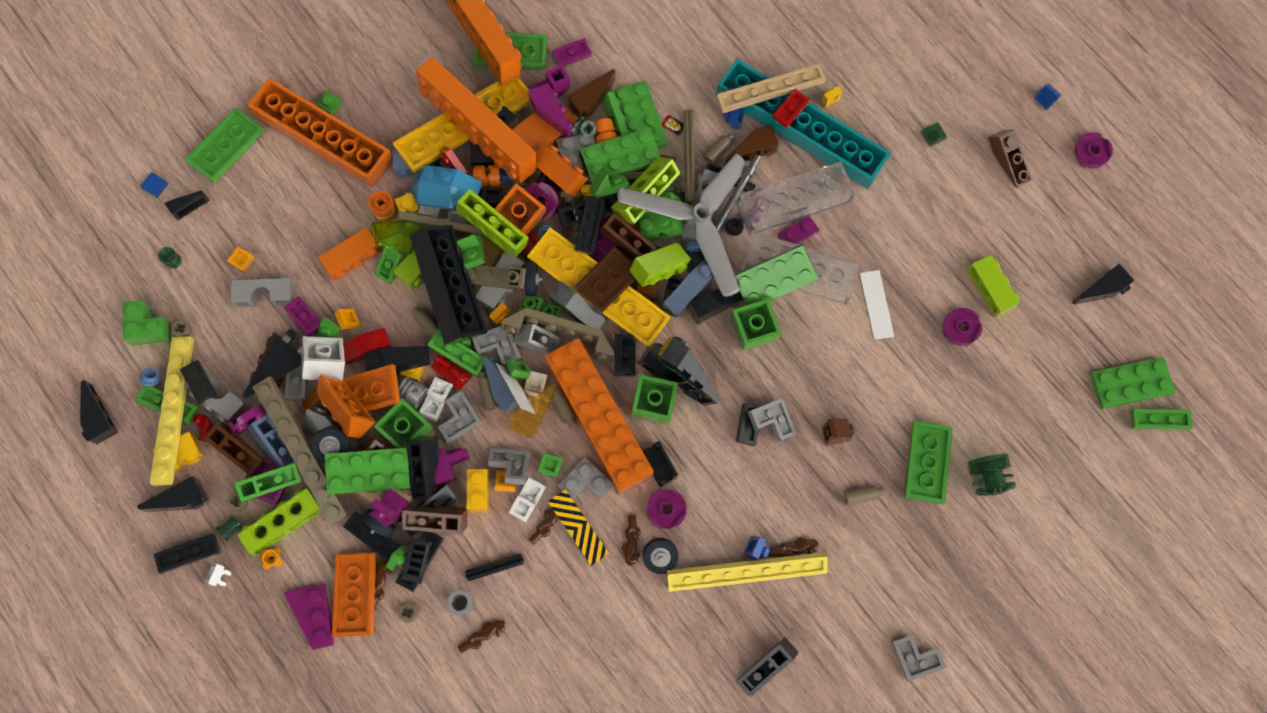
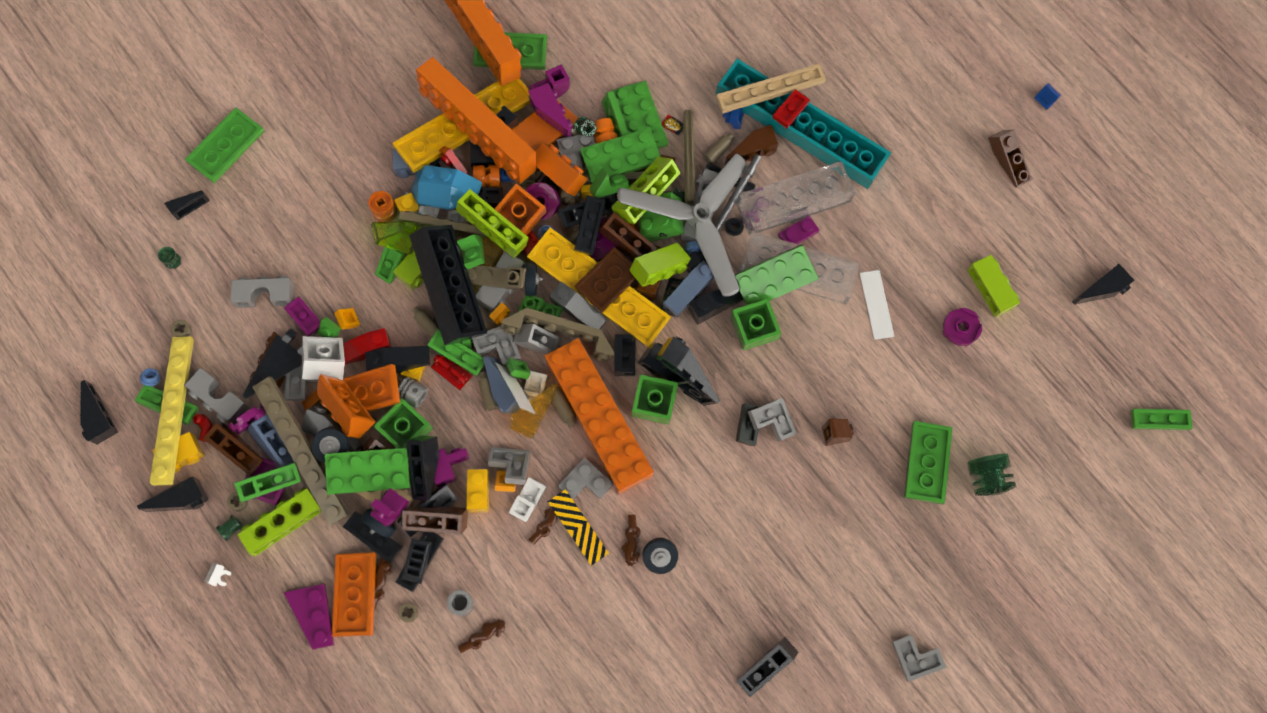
bright green brick [123,300,171,346] -> none
blue tile [140,172,168,198] -> none
black plate [154,533,221,574] -> none
pearl dark grey plate [180,360,217,404] -> none
light orange plate [227,246,255,273] -> none
orange brick [247,78,393,188] -> none
light orange plate [261,547,283,570] -> none
bright green plate [316,90,343,115] -> none
orange brick [318,227,381,281] -> none
bright green plate [386,544,409,571] -> none
white slope [419,377,453,423] -> none
light grey plate [438,390,482,444] -> none
black axle [465,553,524,581] -> none
bright green plate [538,453,563,479] -> none
magenta plate [552,38,592,67] -> none
reddish brown slope [568,68,616,120] -> none
black hinge [643,441,678,488] -> none
magenta plate [647,489,686,530] -> none
light yellow plate [667,552,827,592] -> none
blue tile [744,536,771,559] -> none
reddish brown animal [769,537,819,557] -> none
yellow plate [821,86,843,108] -> none
dark tan cylinder [844,485,884,505] -> none
clear green plate [921,122,947,147] -> none
magenta plate [1074,132,1113,169] -> none
bright green plate [1089,357,1176,410] -> none

